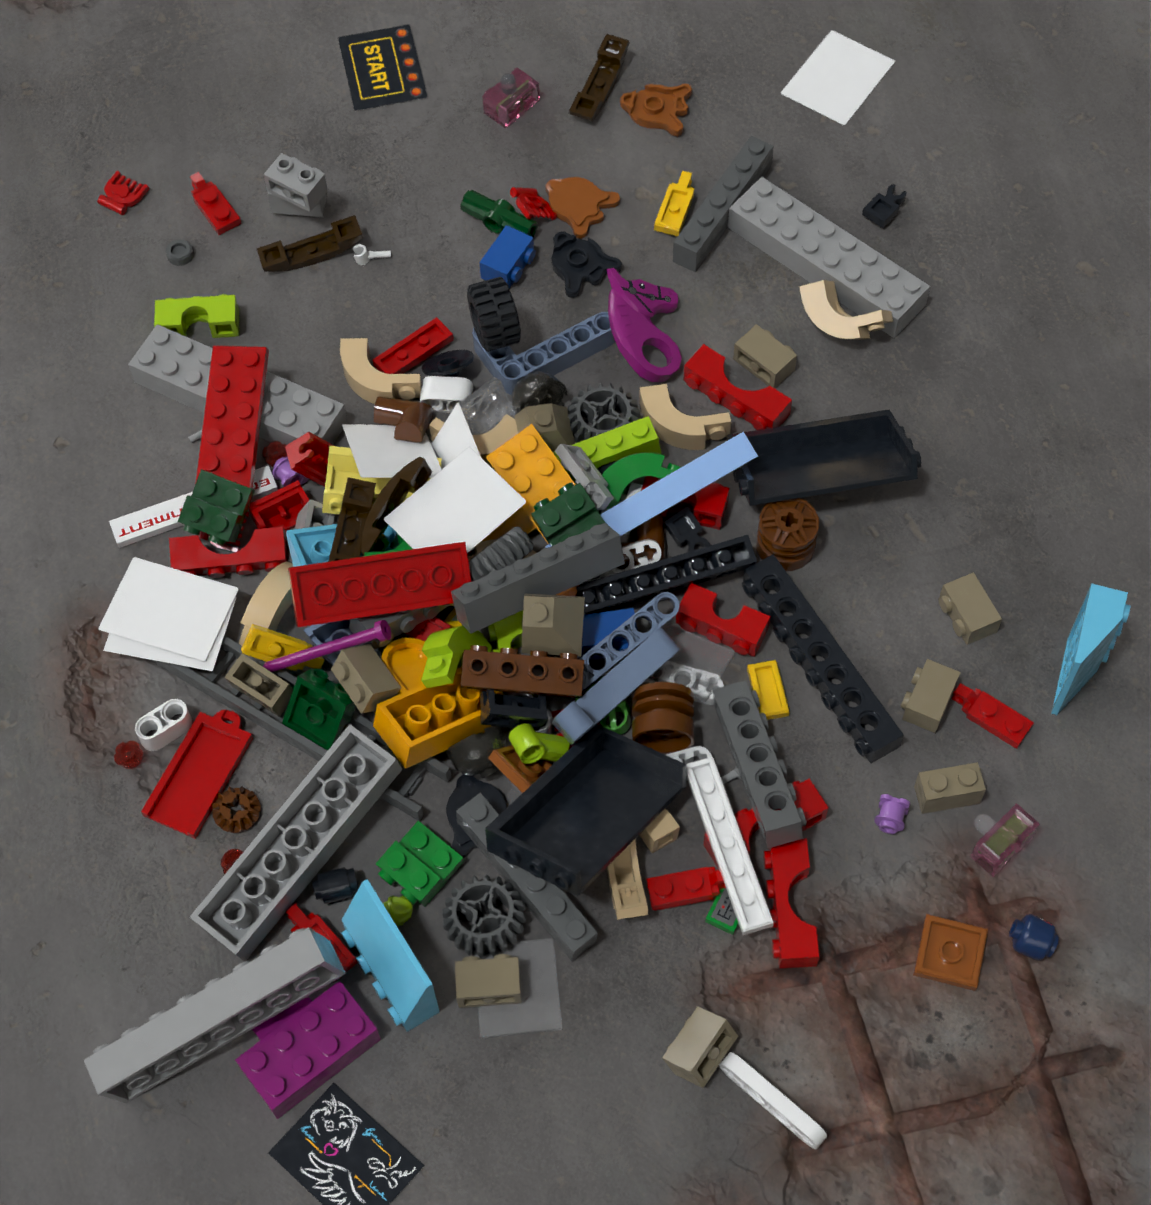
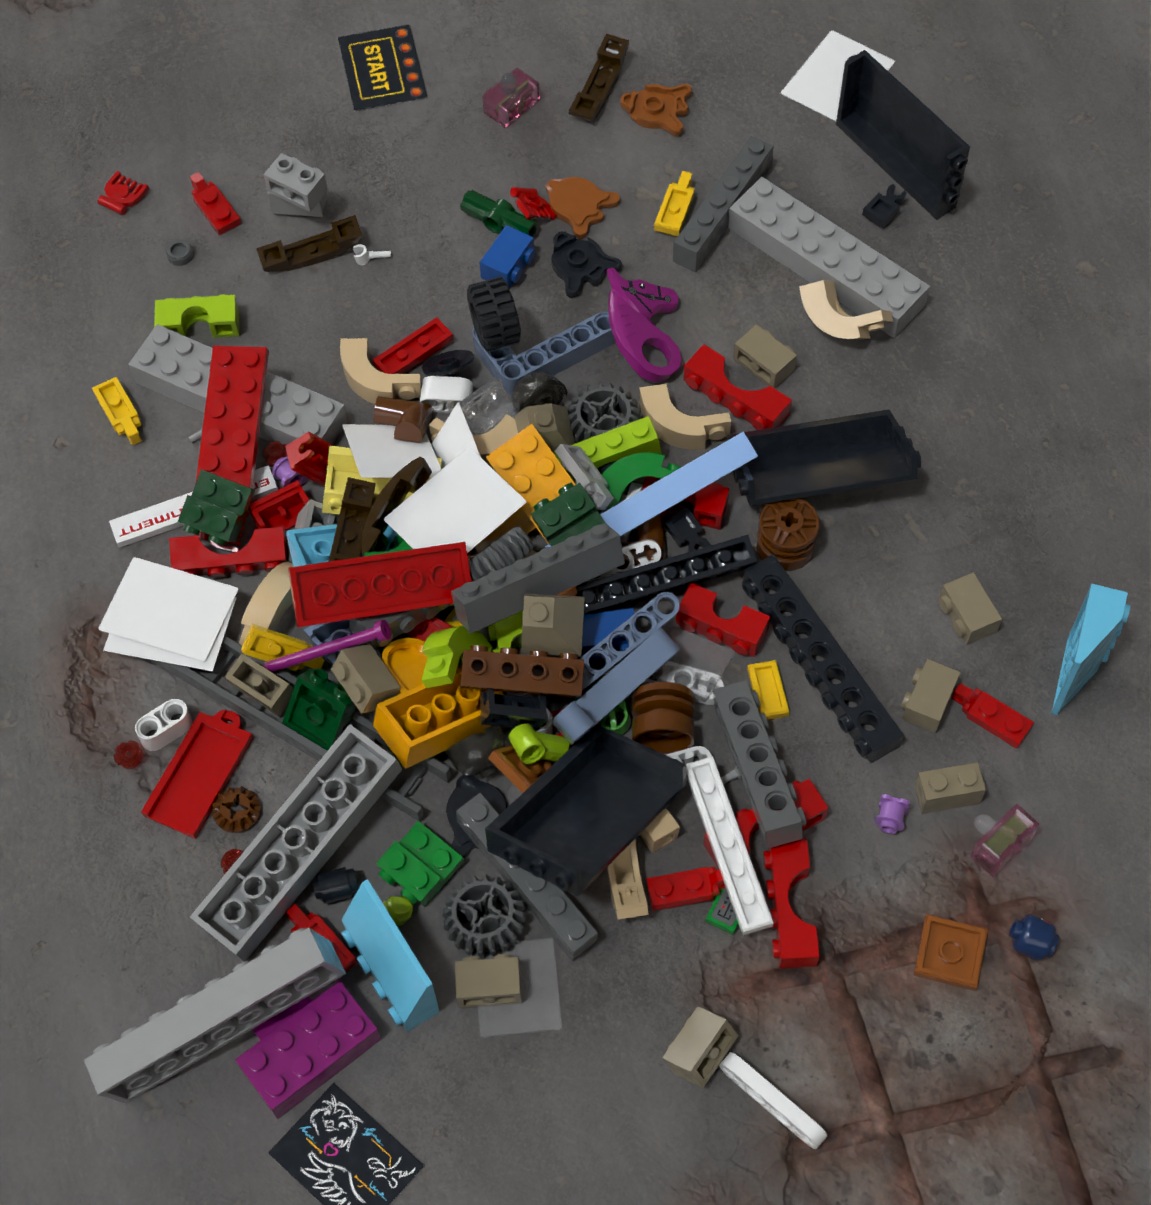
none -> yellow hinge [92,377,142,446]
none -> black panel [836,50,970,220]

